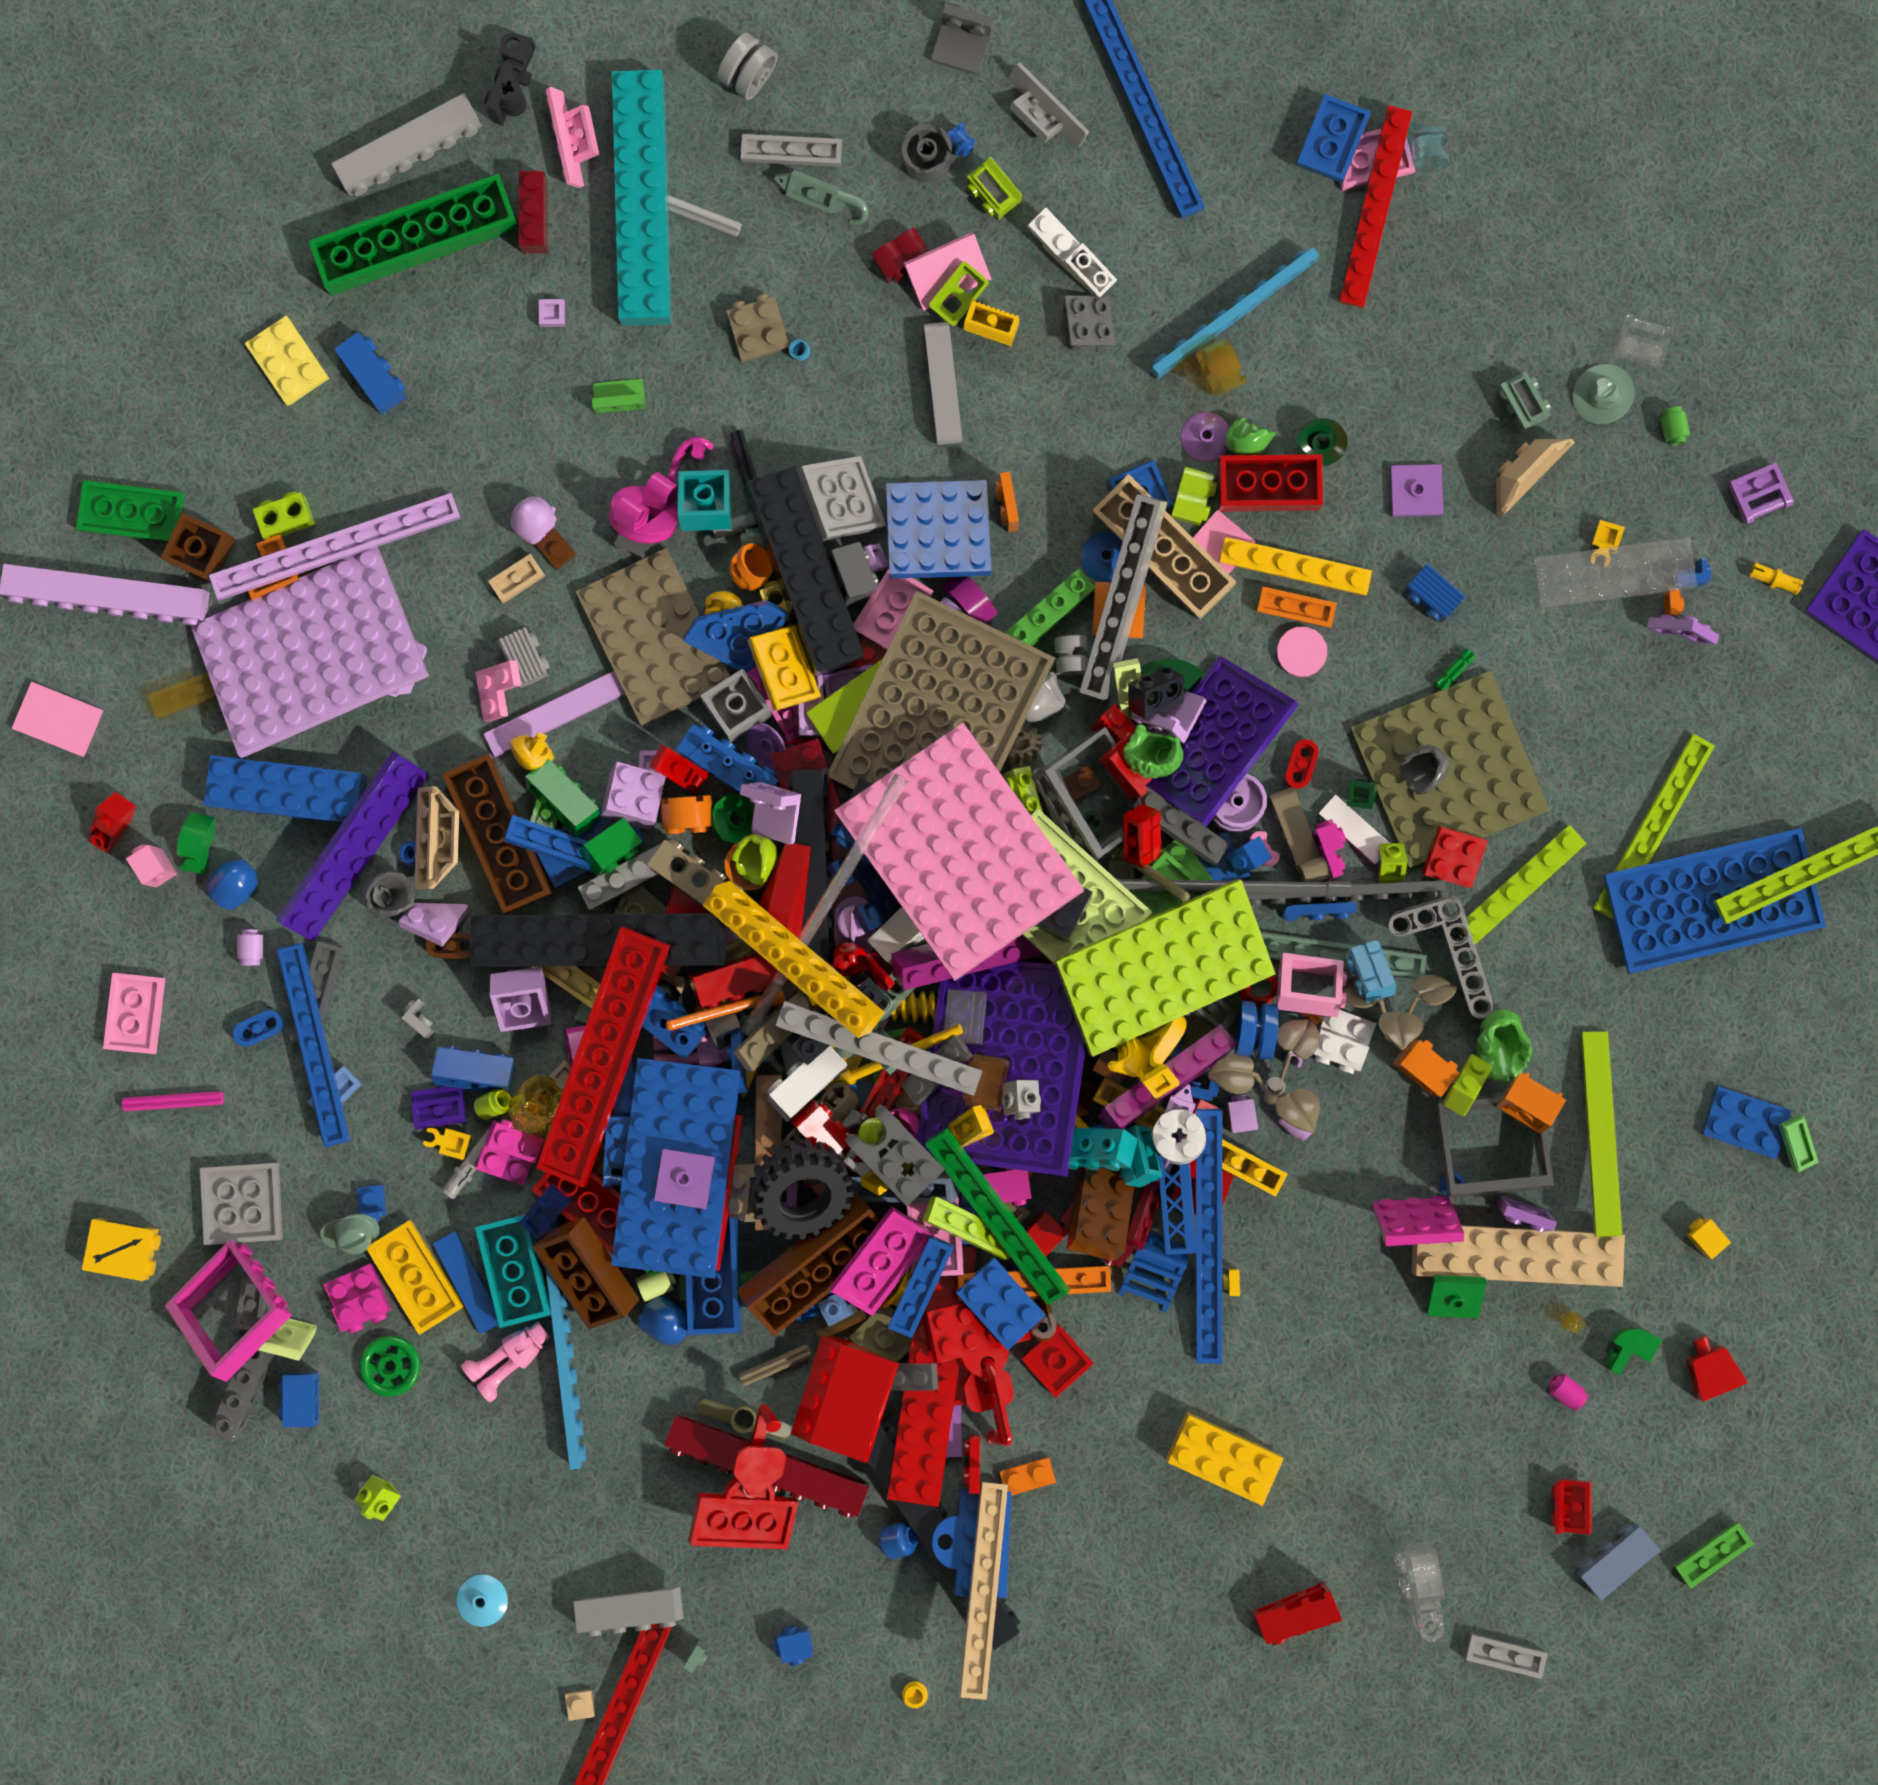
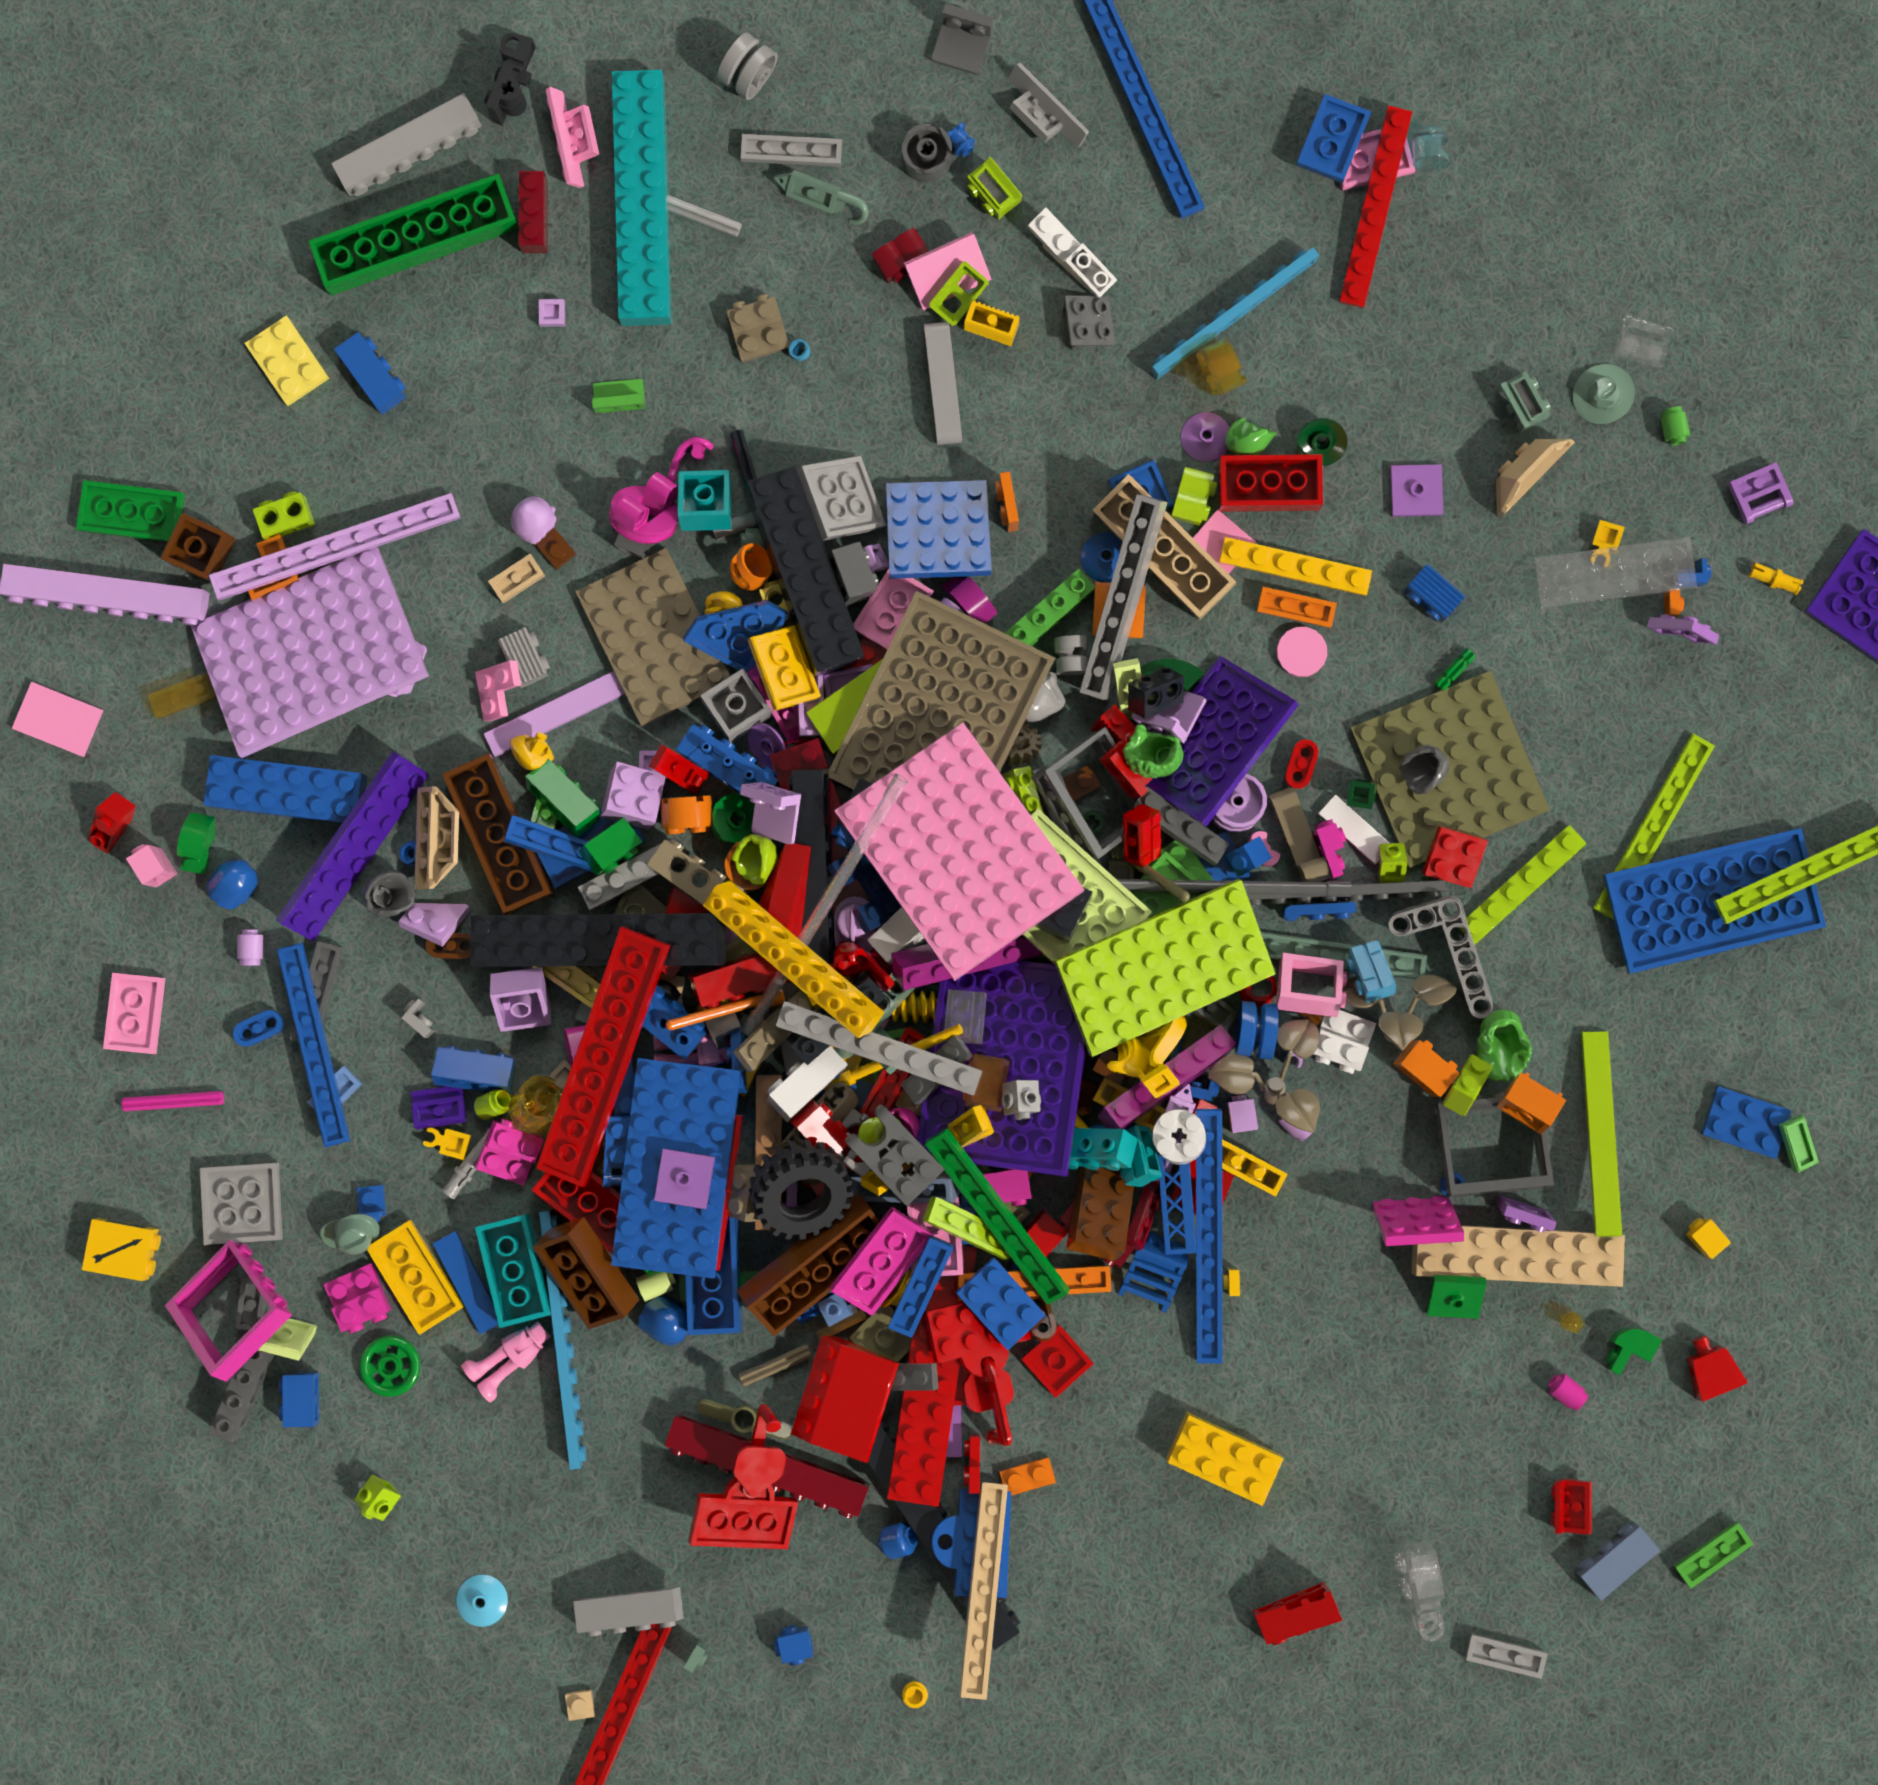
clear blue plate [519,1183,572,1240] -> none

